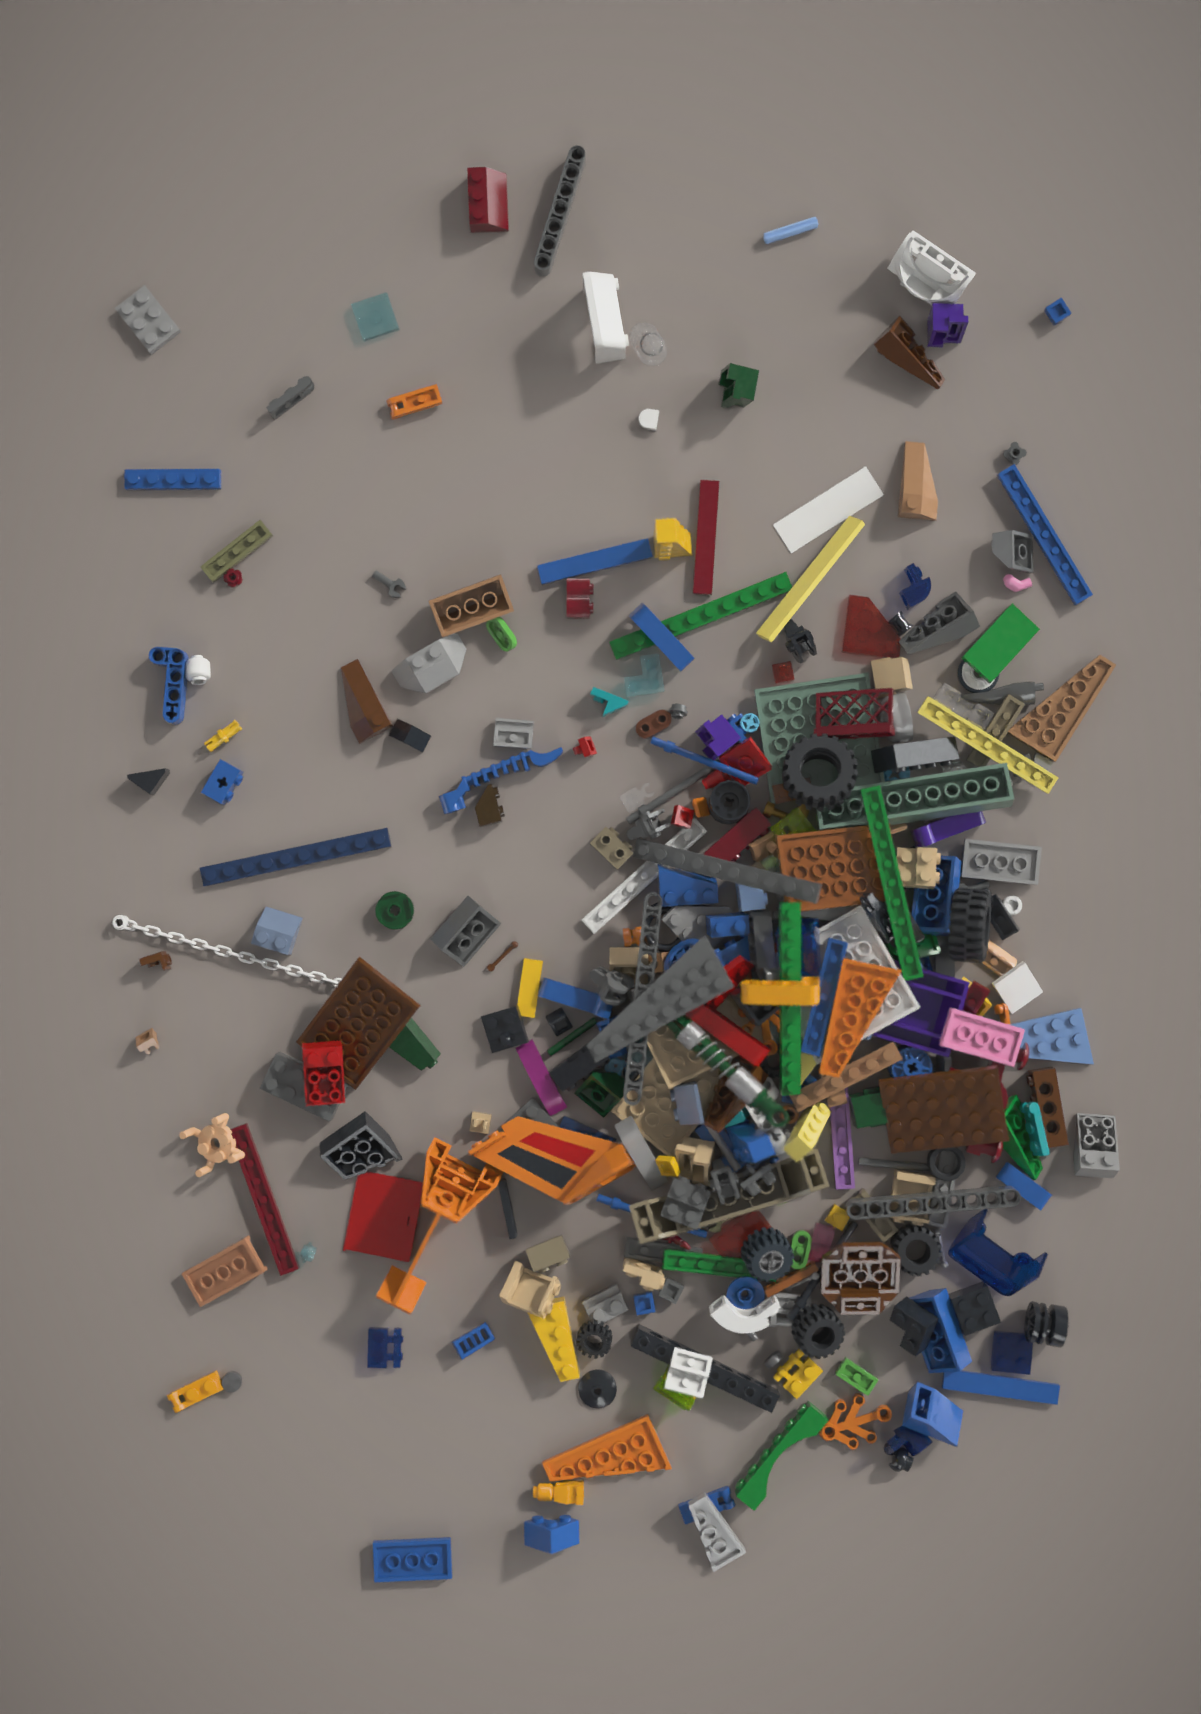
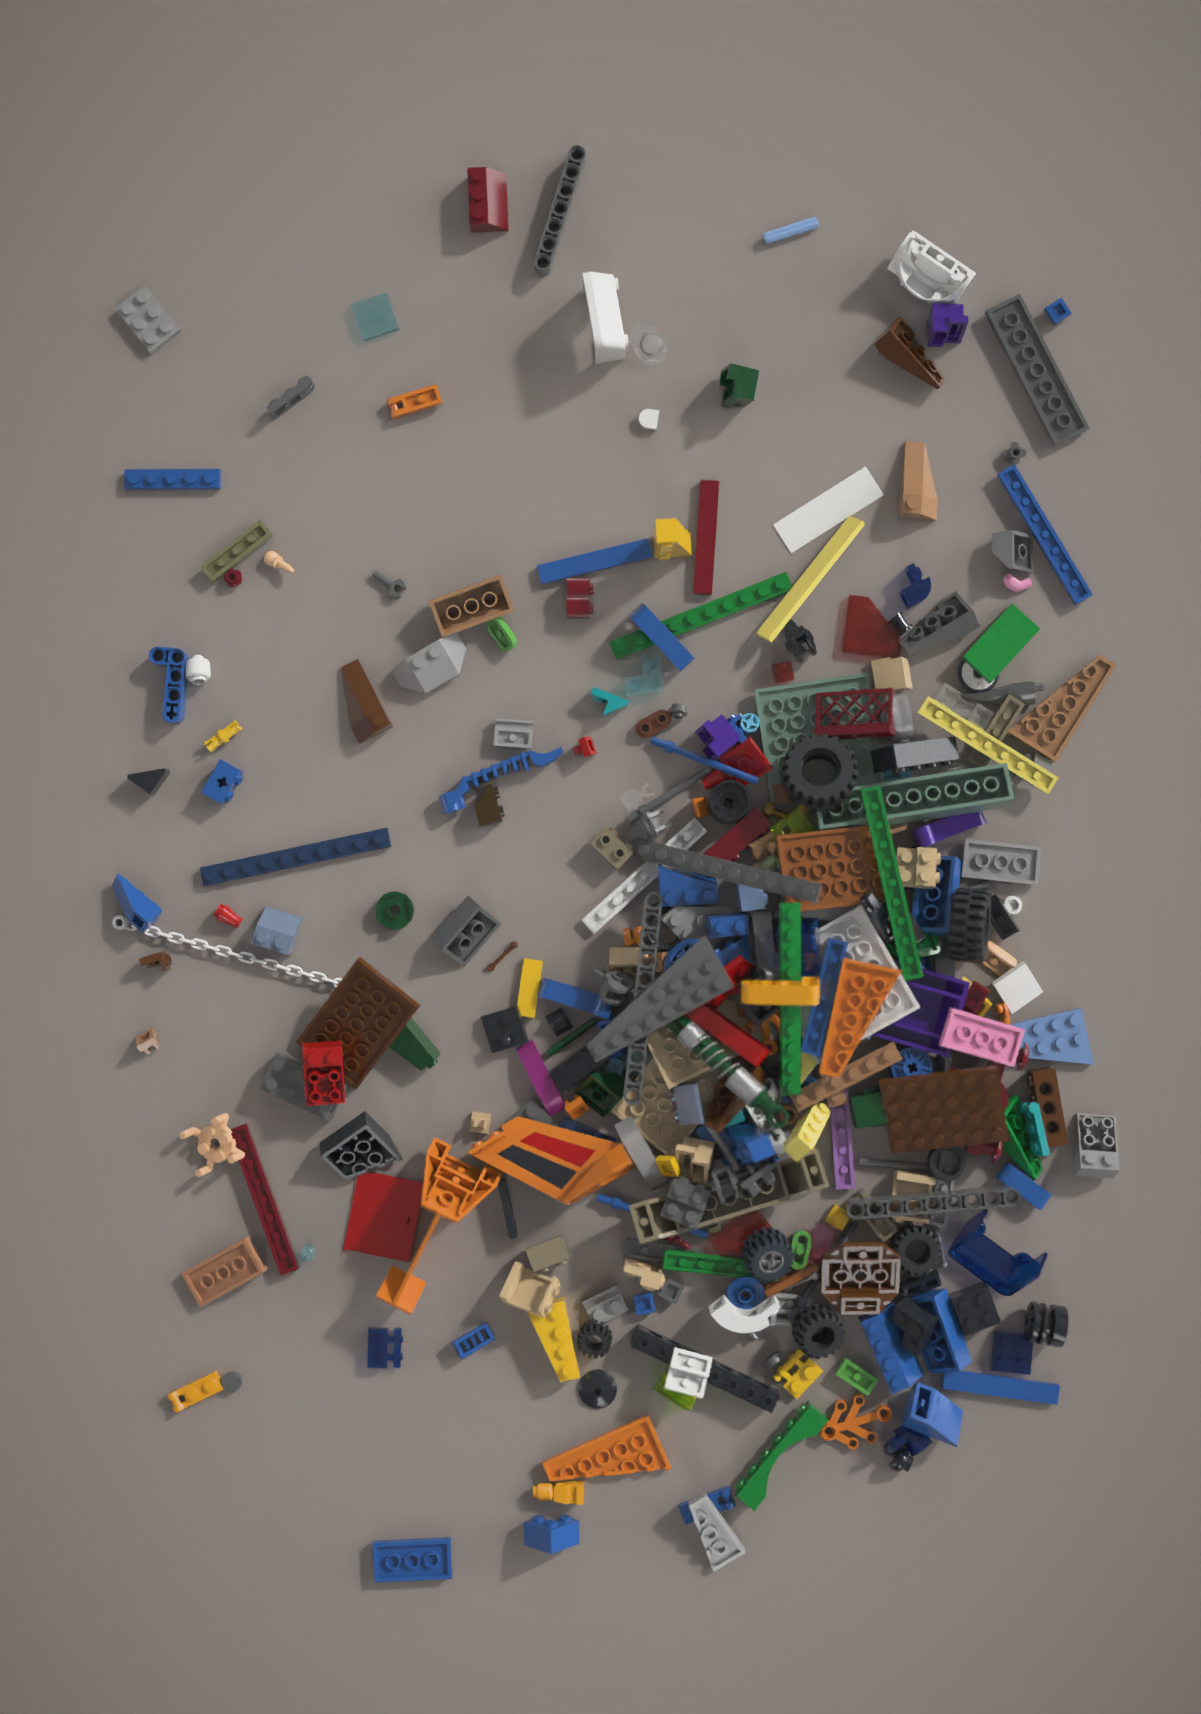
black slope [389,718,431,753] -> none
red tile [671,805,694,829] -> none
none -> blue slope [112,873,163,933]
none -> red cone [213,903,243,929]
none -> light nougat bar [264,551,294,573]
none -> orange tile [564,1094,590,1121]
none -> blue slope [858,1302,924,1394]
none -> black hinge [892,1269,941,1302]
none -> dark grey plate [985,294,1090,447]

